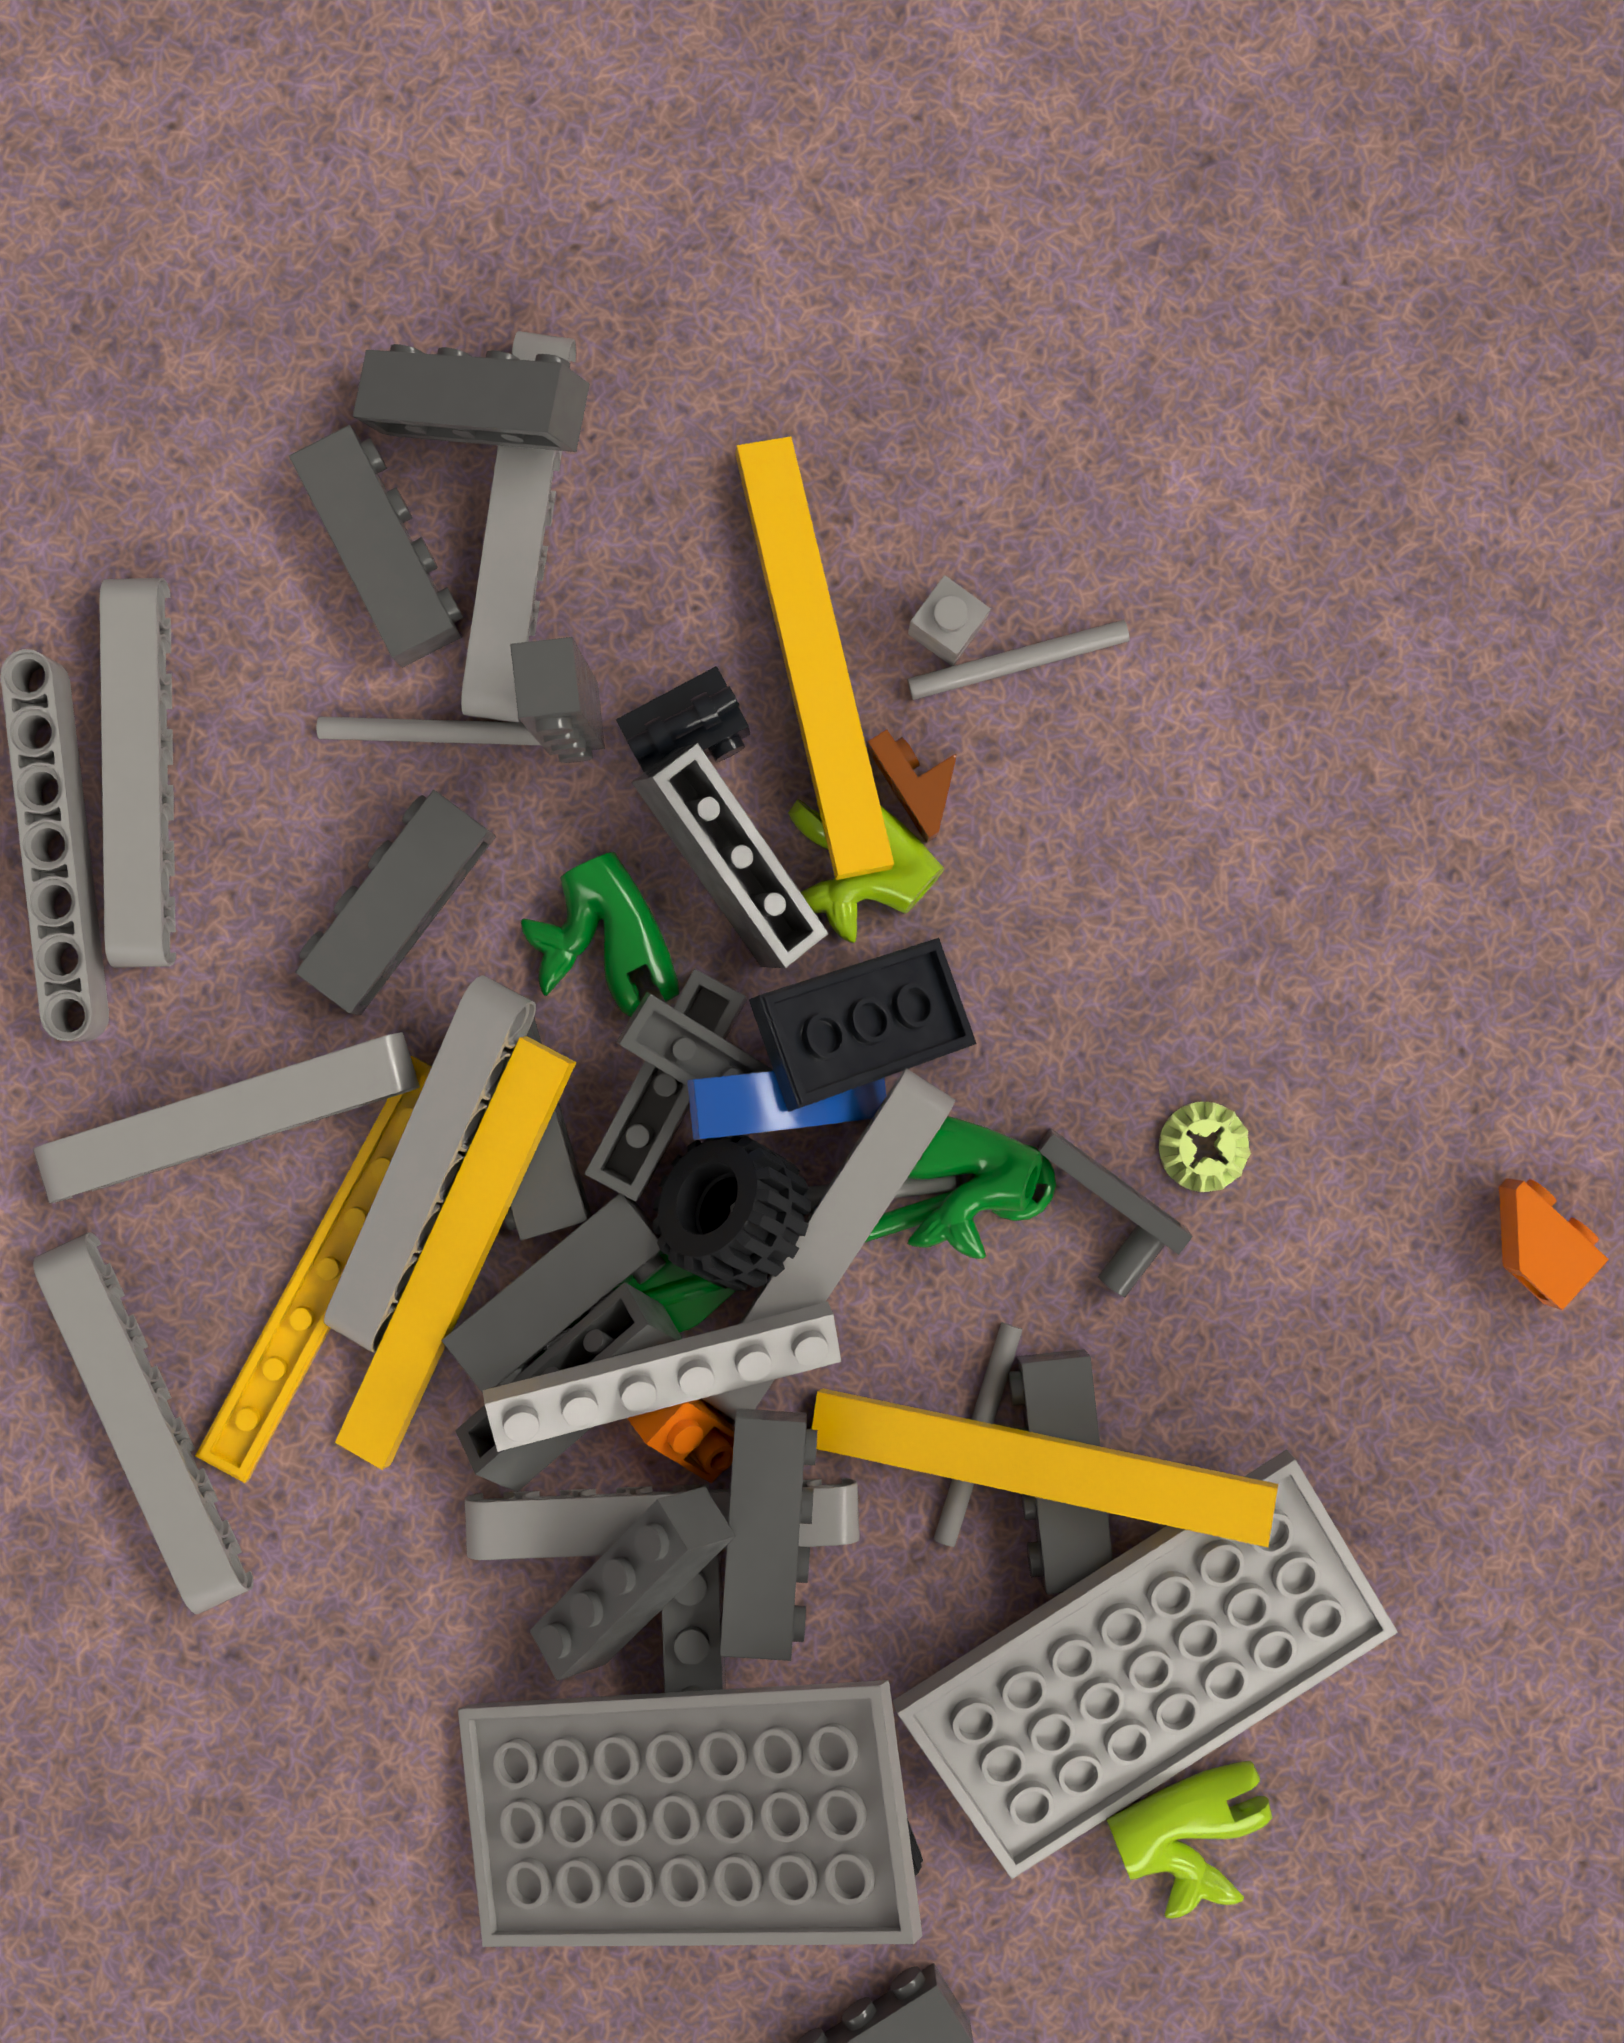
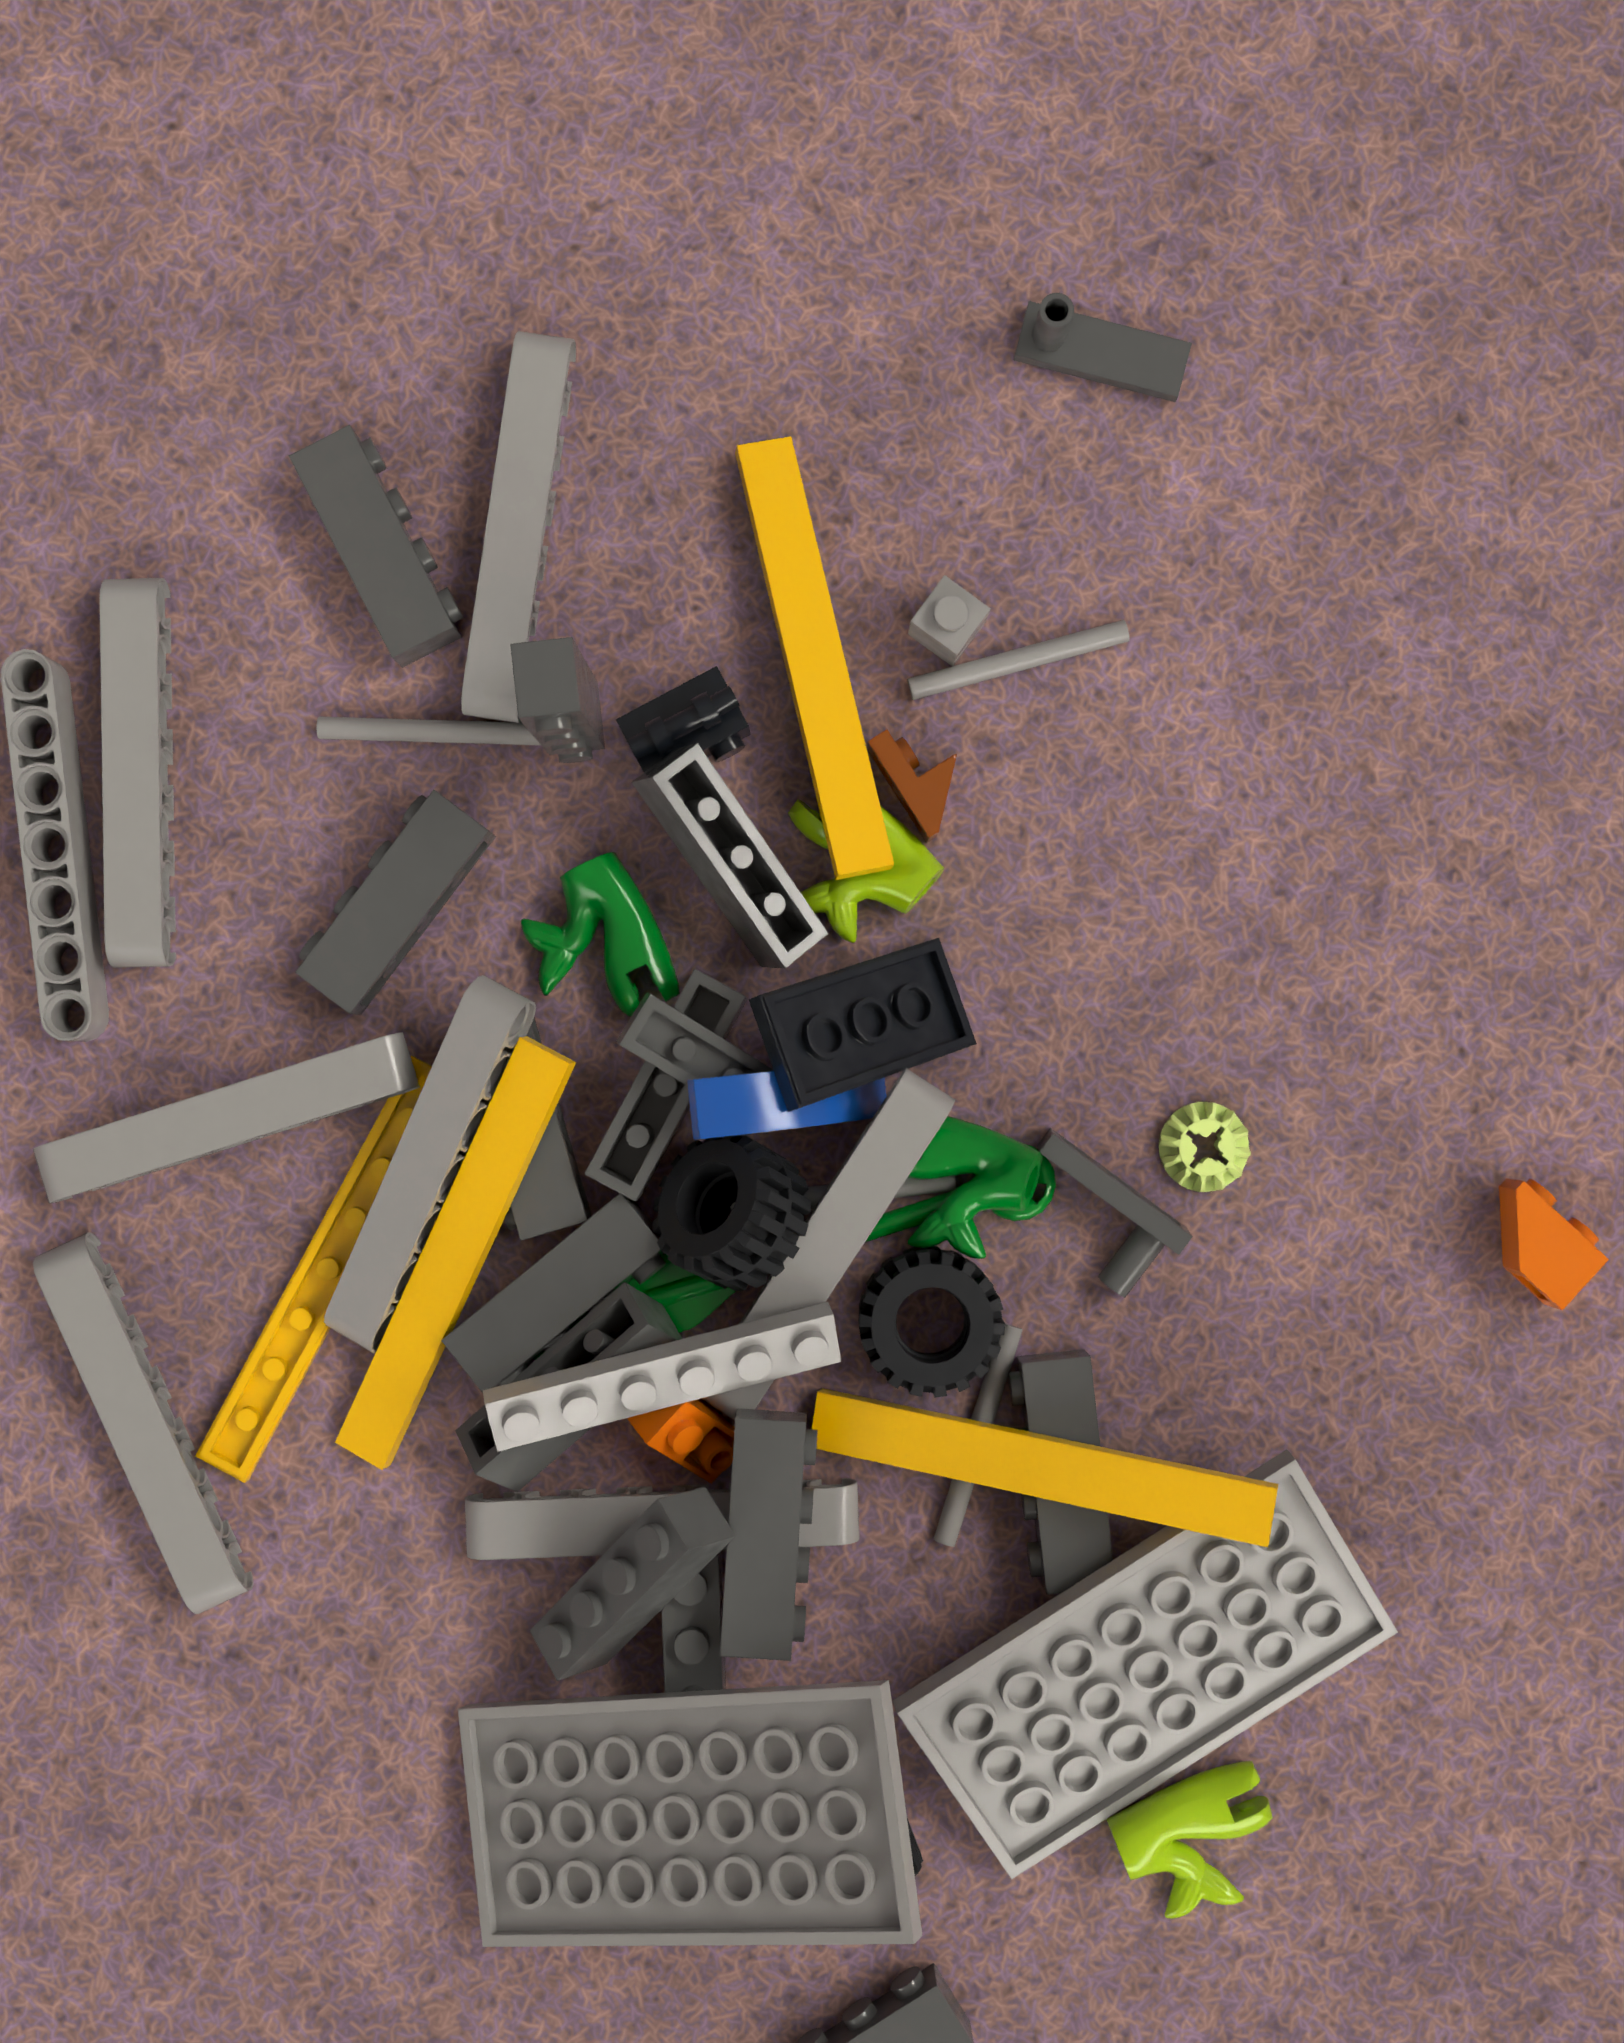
dark grey brick [353,344,590,452] -> none
none -> black tyre [858,1246,1005,1398]
none -> dark grey piece [1013,293,1192,402]

